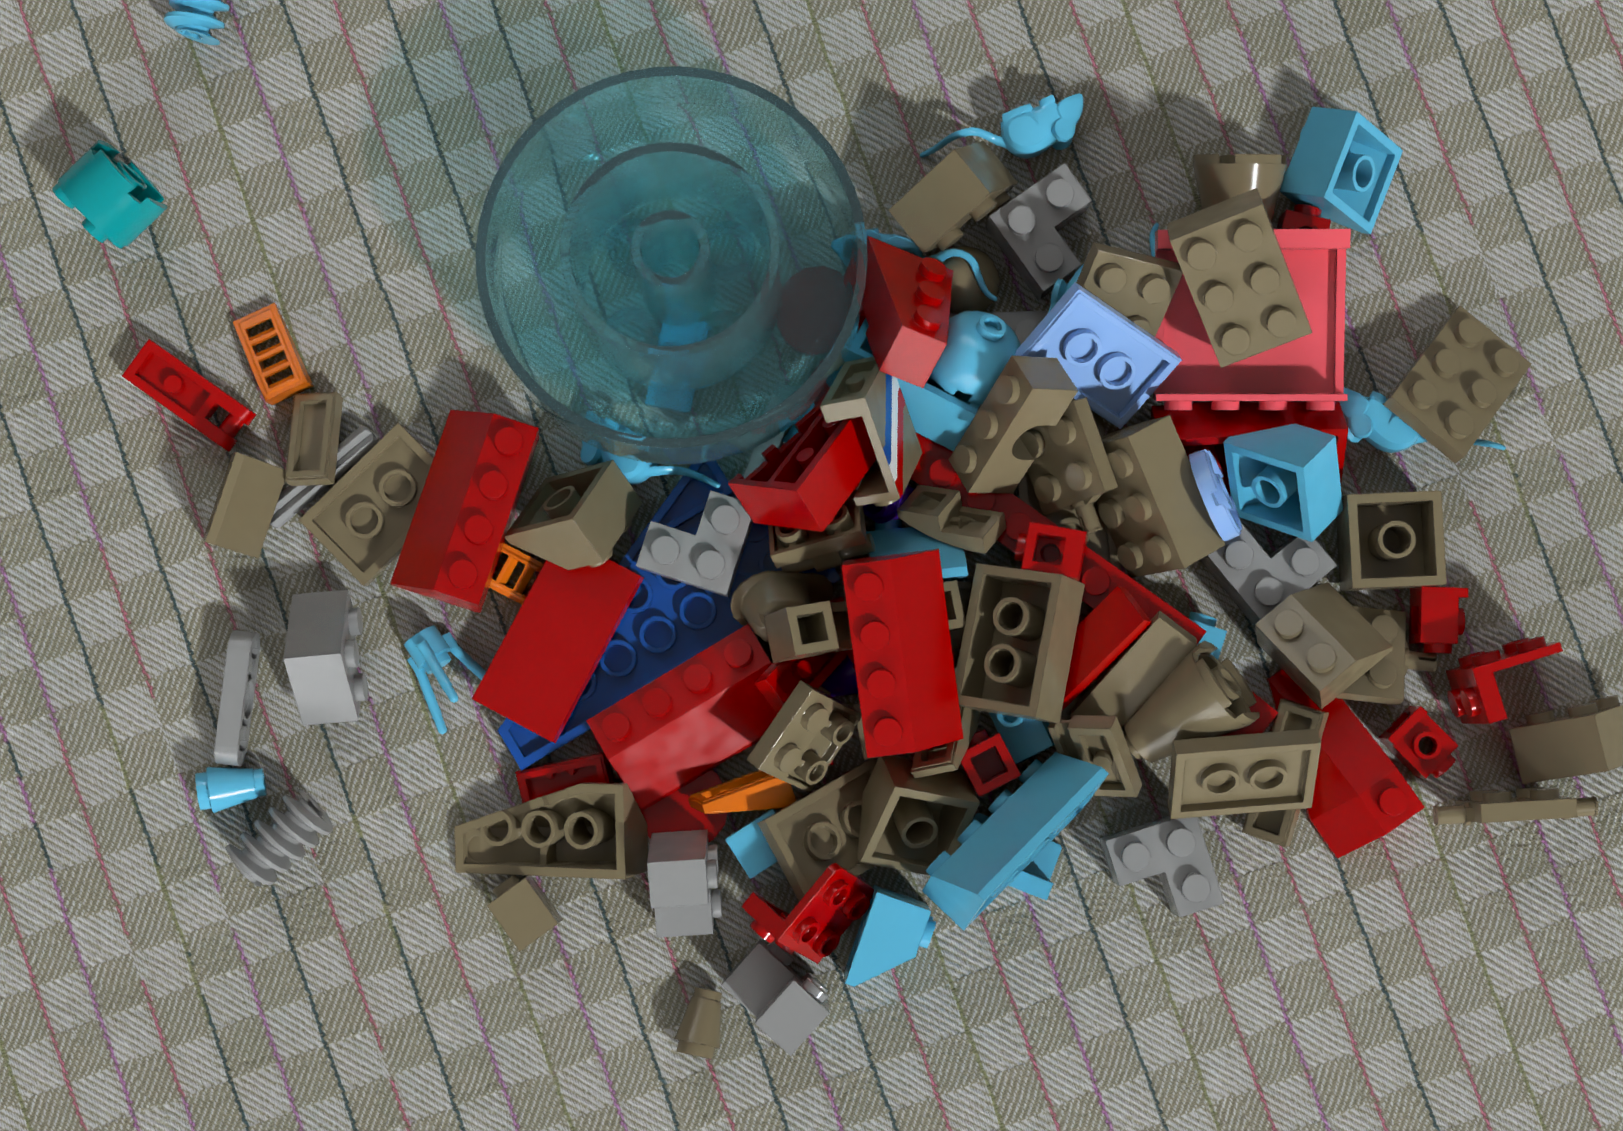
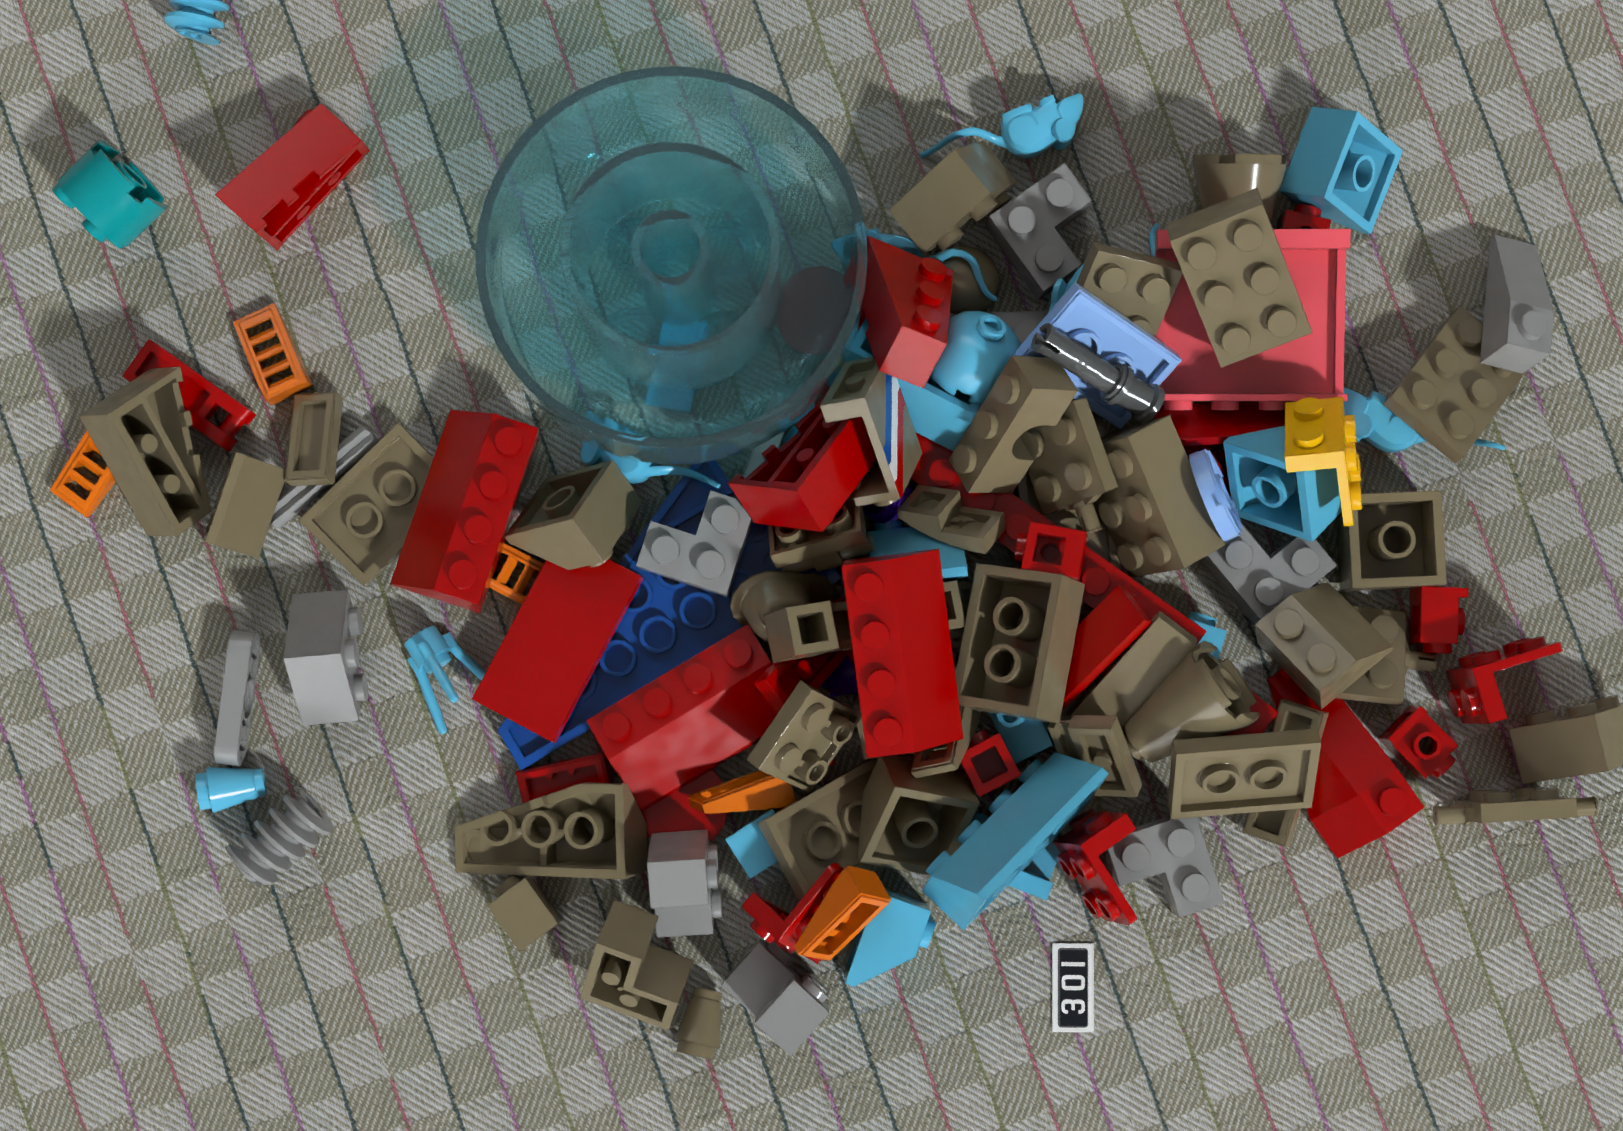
none -> orange slope [50,431,116,518]
none -> dark tan wedge [79,367,212,536]
none -> red wedge [215,104,370,250]
none -> dark tan brick [580,900,694,1030]
none -> orange slope [794,865,891,961]
none -> dark grey pin [1031,323,1165,424]
none -> sticker [1052,943,1094,1032]
none -> red bracket [1053,809,1137,925]
none -> yellow bracket [1284,397,1362,527]
none -> light grey slope [1480,235,1554,374]

